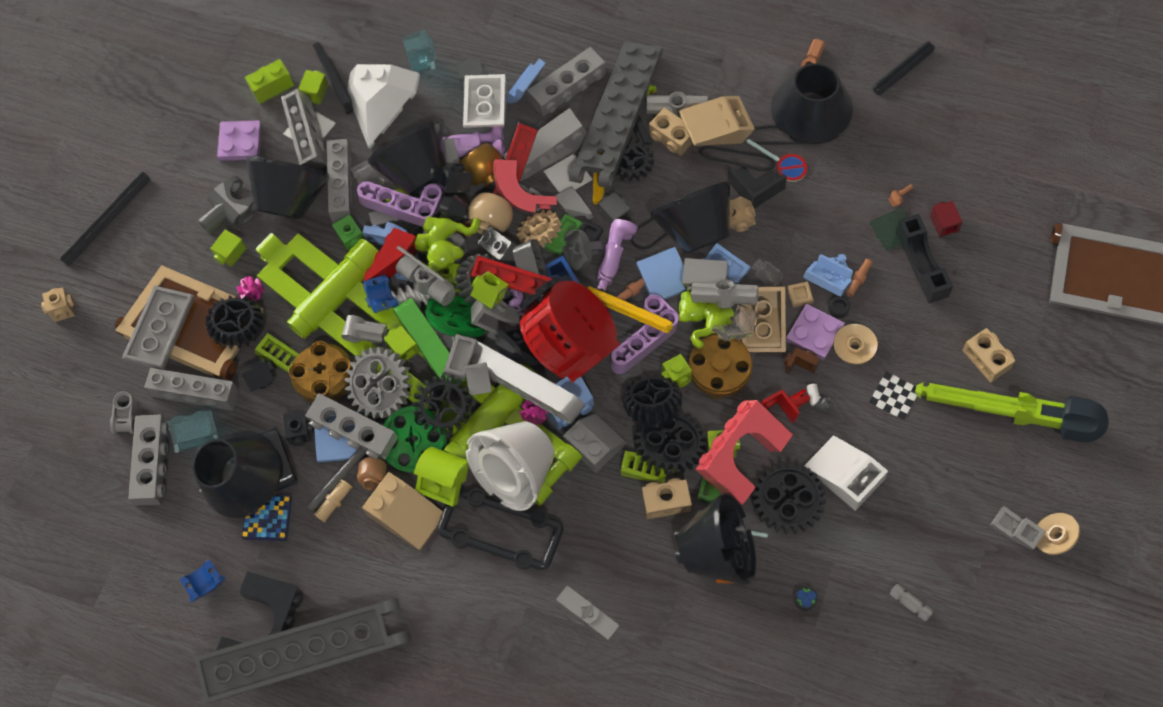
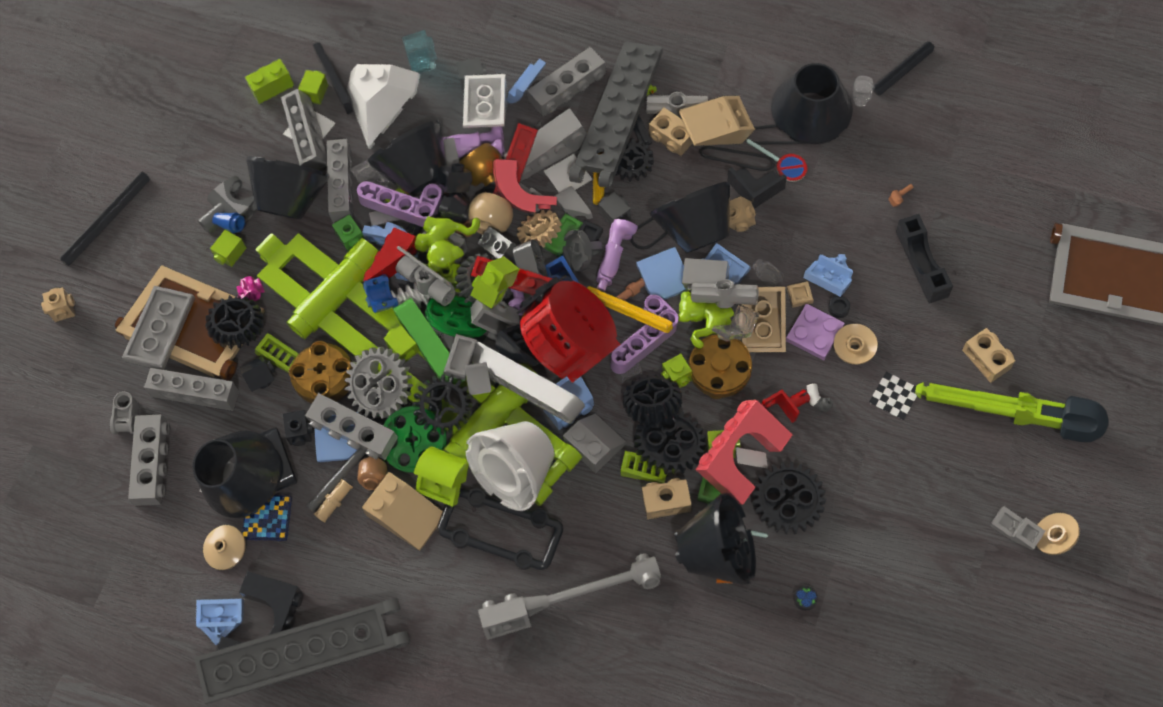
clear light blue brick [167,410,218,453] -> none
blue piece [179,559,226,602] -> none
lavender plate [217,120,262,161] -> none
light grey piece [341,315,387,344] -> none
dark pink gear [520,400,549,426] -> none
light grey piece [556,586,619,639] -> none
reddish brown bracket [784,347,820,374] -> none
nougat bar [801,39,826,67] -> none
white slope [804,435,888,511] -> none
nougat bar [845,259,873,297] -> none
clear green piece [870,208,908,251] -> none
light grey axle [890,584,933,621] -> none
dark red brick [930,201,963,238] -> none
none -> light blue slope [196,599,244,645]
none -> tan dish [203,525,246,570]
none -> blue cone [212,213,245,233]
none -> light grey bar [478,554,661,640]
none -> lime brick [481,256,520,292]
none -> white sticker [736,447,768,468]
none -> clear arm [852,76,873,107]

